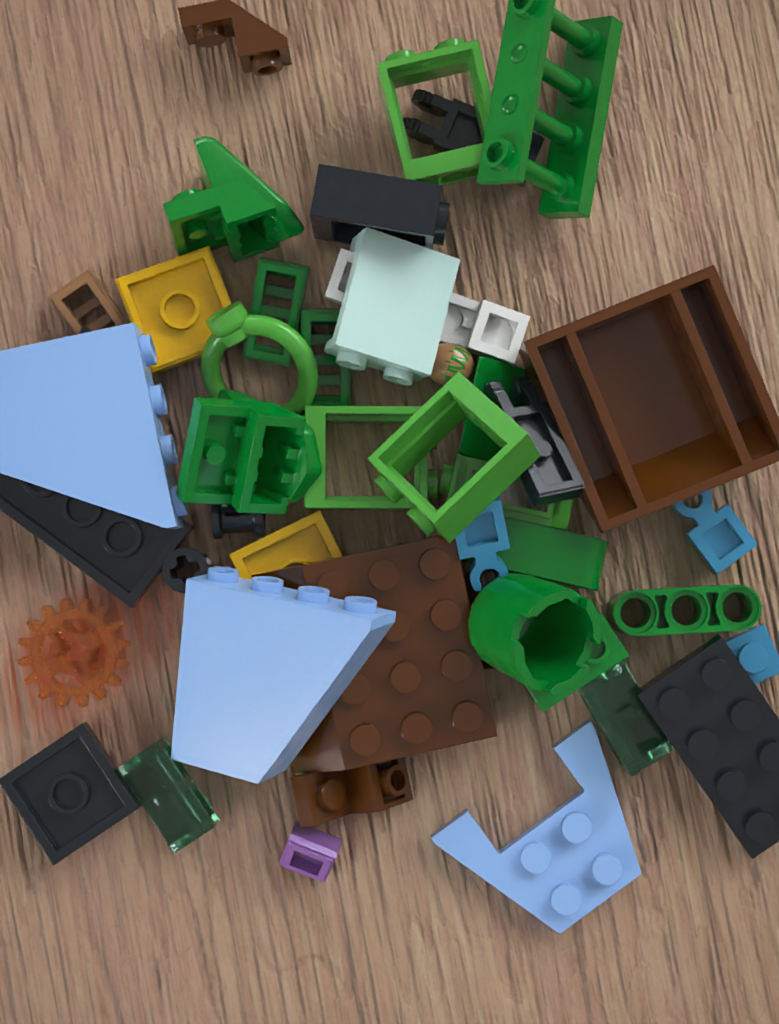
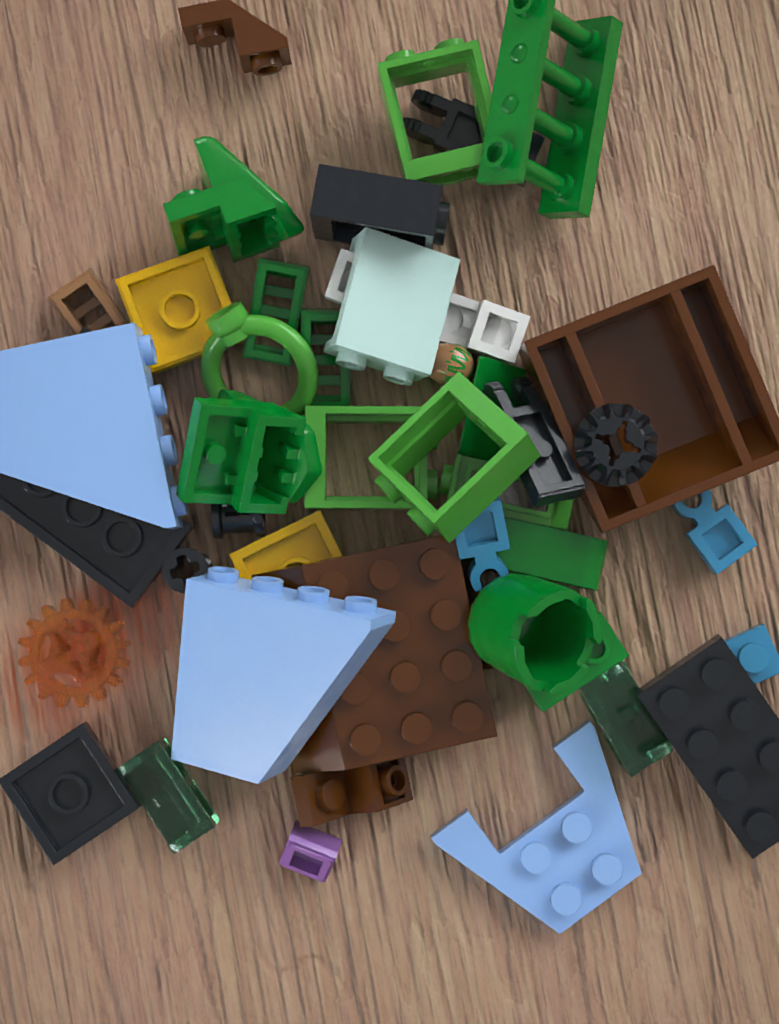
green beam [606,584,762,636] -> none
none -> black gear [574,403,658,487]

